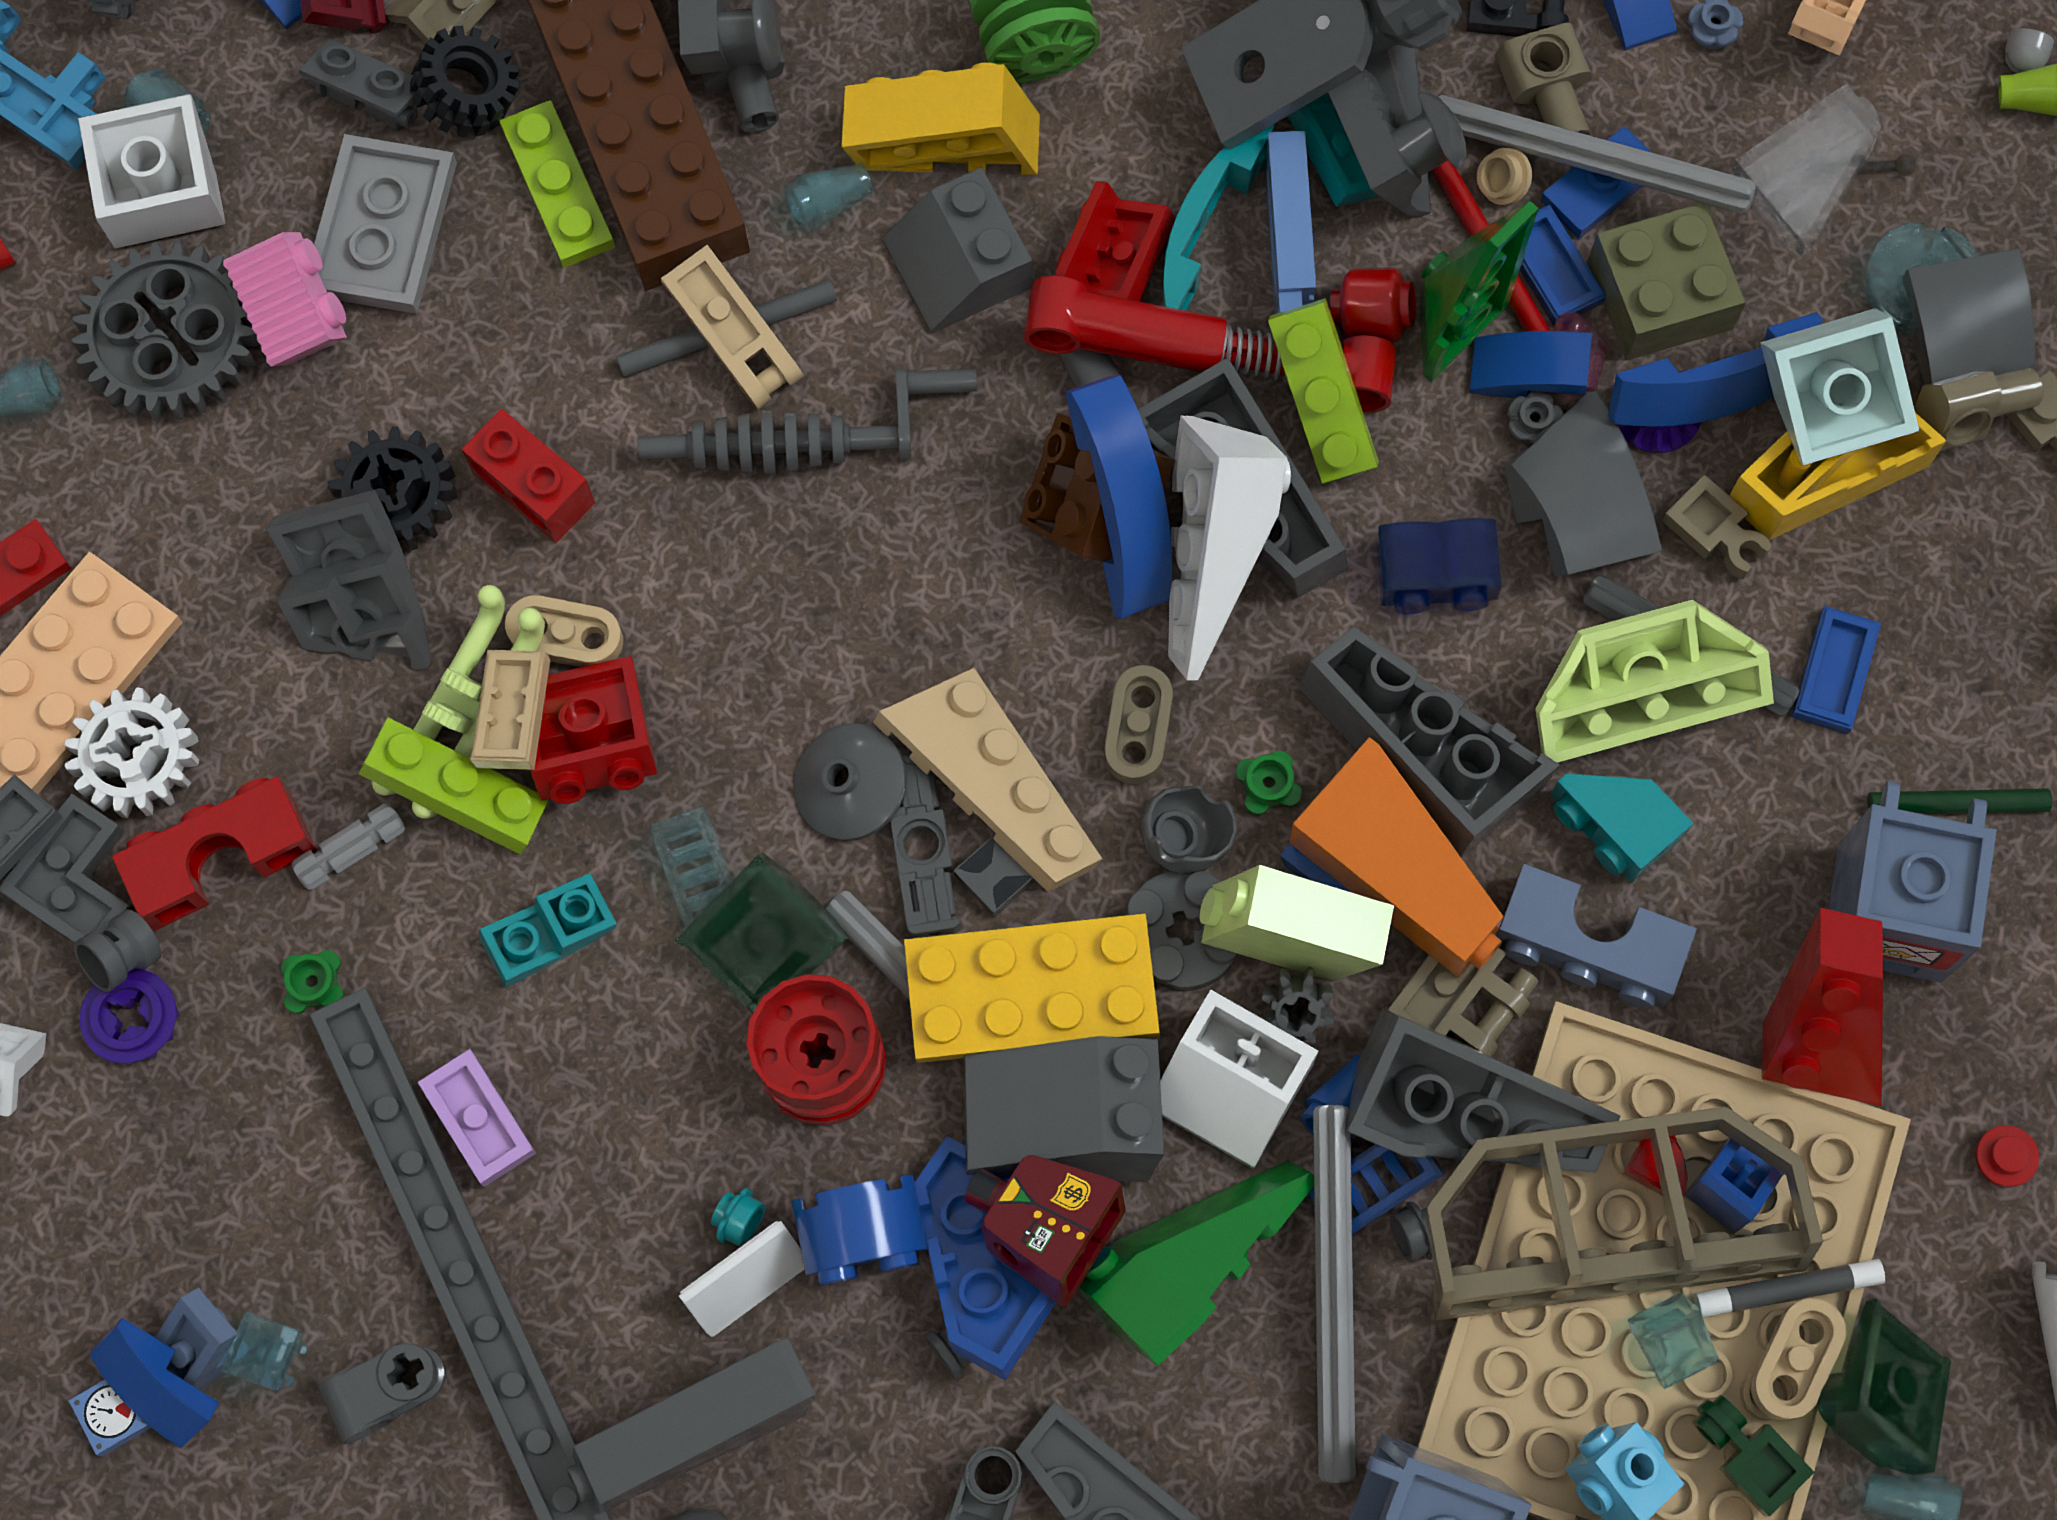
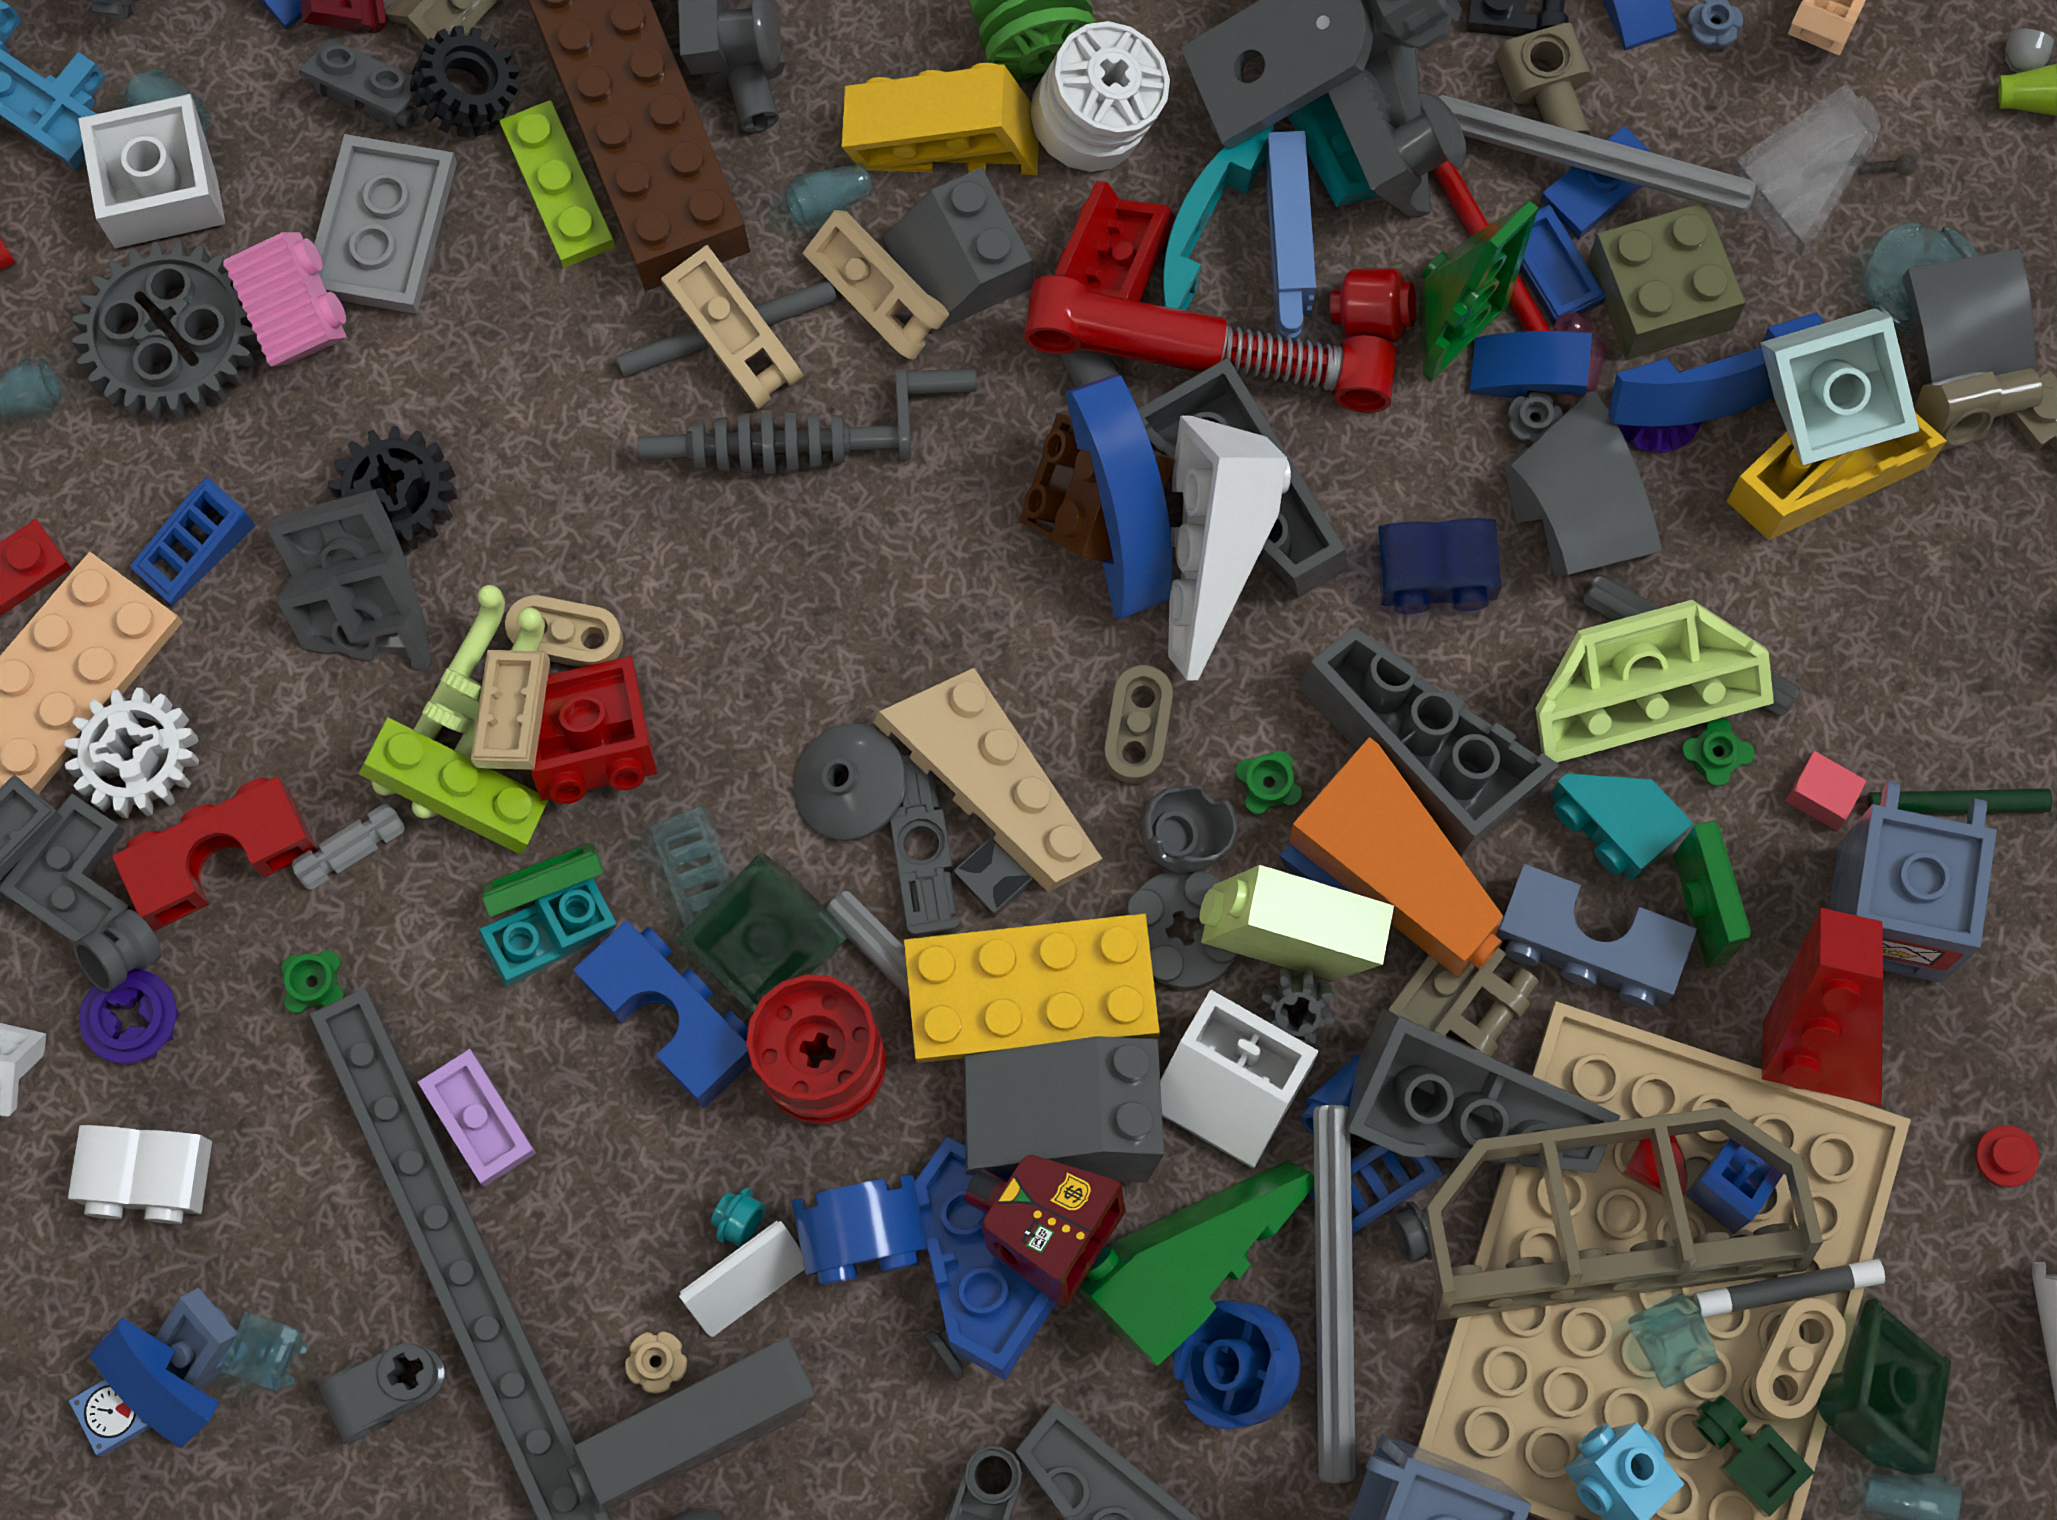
red brick [461,408,595,543] -> none
lime plate [1268,298,1379,484] -> none
tan plate [1477,148,1532,205] -> none
dark tan plate [1662,474,1772,580] -> none
blue tile [1791,606,1881,734] -> none
none -> white brick [68,1125,212,1224]
none -> blue slope [129,477,256,606]
none -> green tile [482,842,604,917]
none -> blue arch [573,920,751,1109]
none -> tan plate [625,1331,687,1394]
none -> tan plate [803,210,949,360]
none -> white wheel [1030,21,1170,172]
none -> blue cylinder [1173,1300,1302,1430]
none -> green plate [1673,820,1751,969]
none -> green plate [1682,718,1755,787]
none -> coral slope [1785,751,1867,831]

